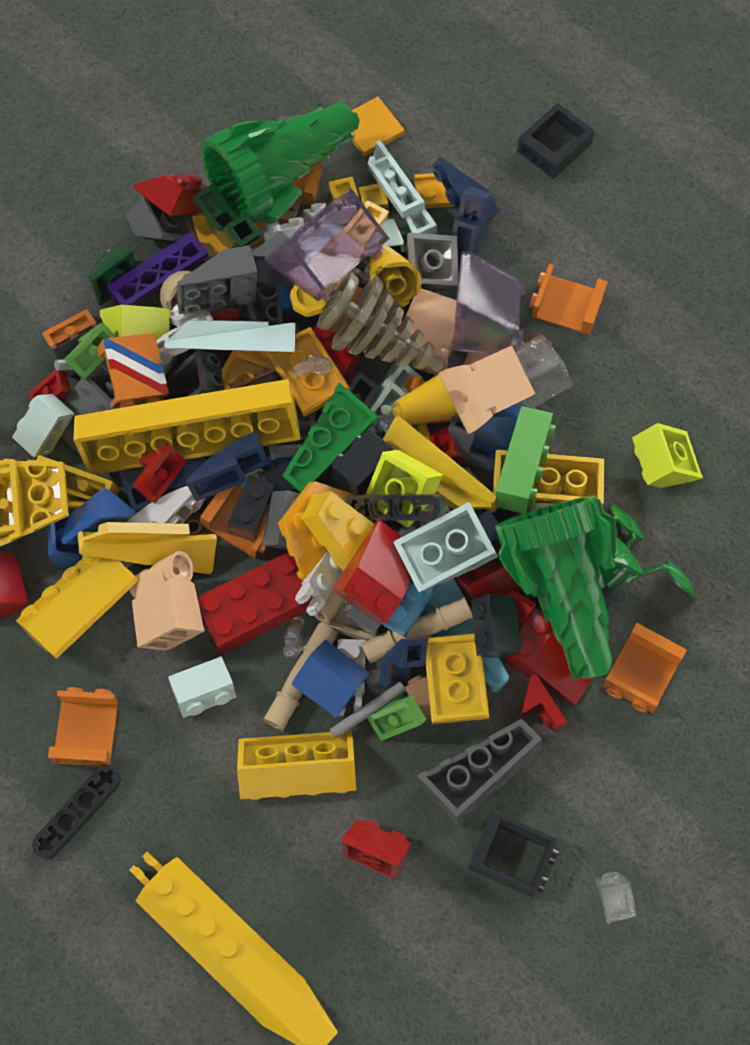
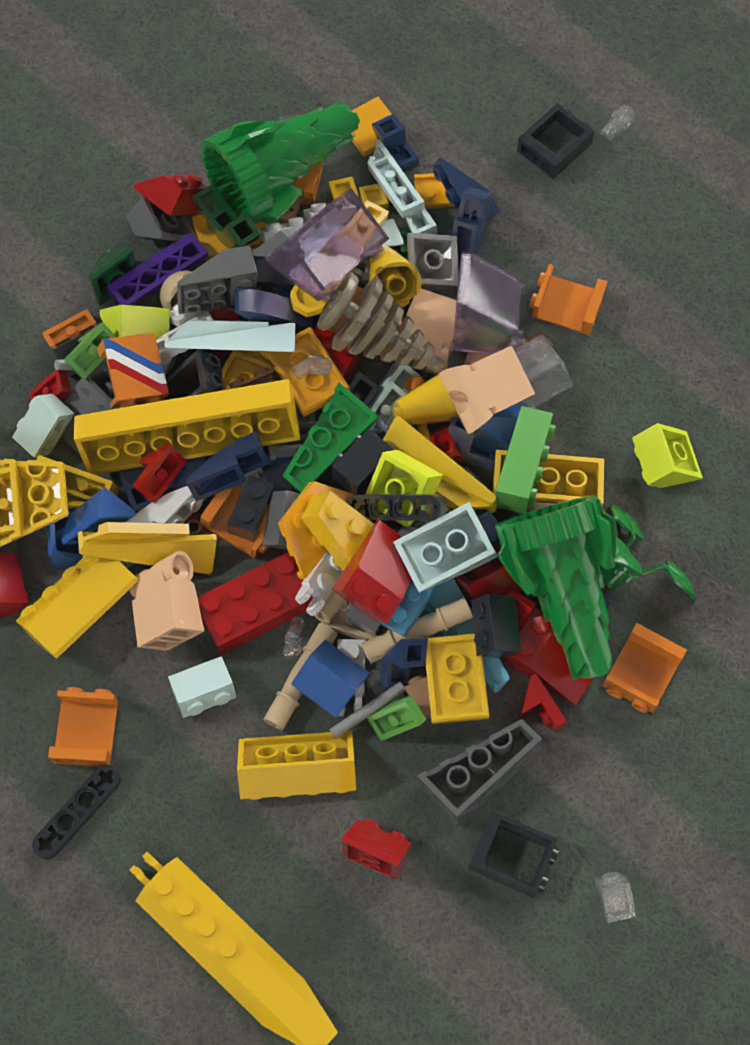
none -> dark blue slope [235,288,313,335]
none -> dark blue slope [372,114,419,172]
none -> clear cone [601,104,637,141]

